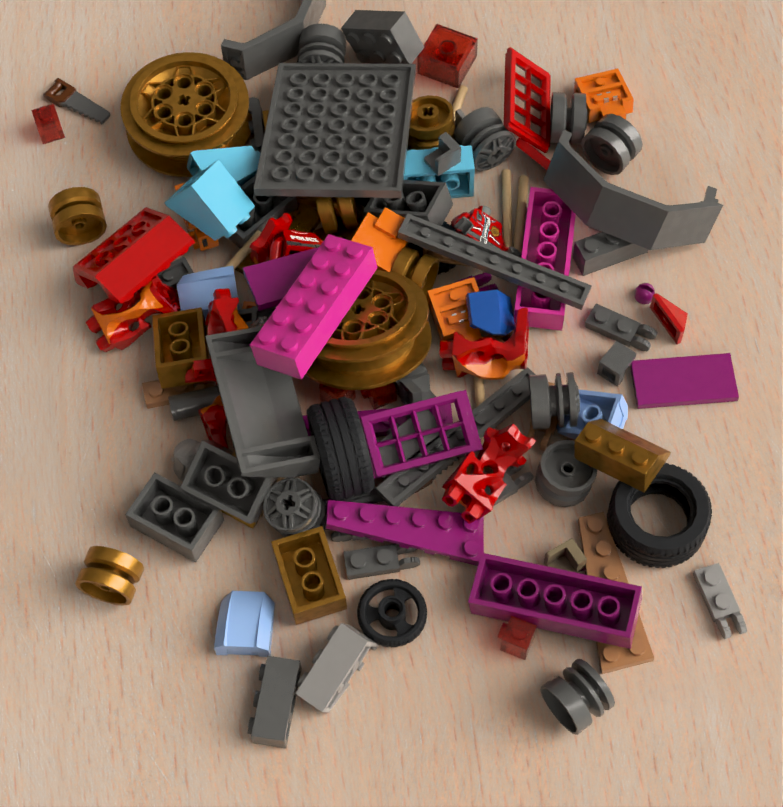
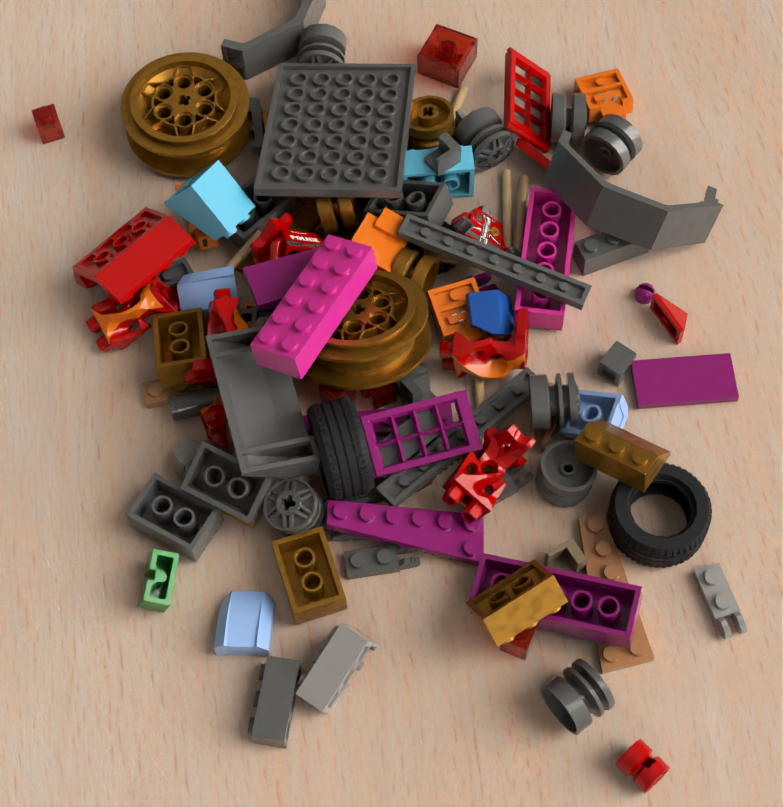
dark grey piece [43,78,111,125] -> none
pearl gold wheel [48,187,107,245] -> none
pearl gold wheel [75,546,144,606] -> none
medium azure slope [187,146,261,187] -> none
dark grey brick [341,10,424,64] -> none
black wheel [357,579,427,647] -> none
dark grey hinge [585,304,658,352] -> none
none -> green brick [138,548,180,612]
none -> pearl gold slope [466,559,568,646]
none -> red wheel [615,739,670,794]

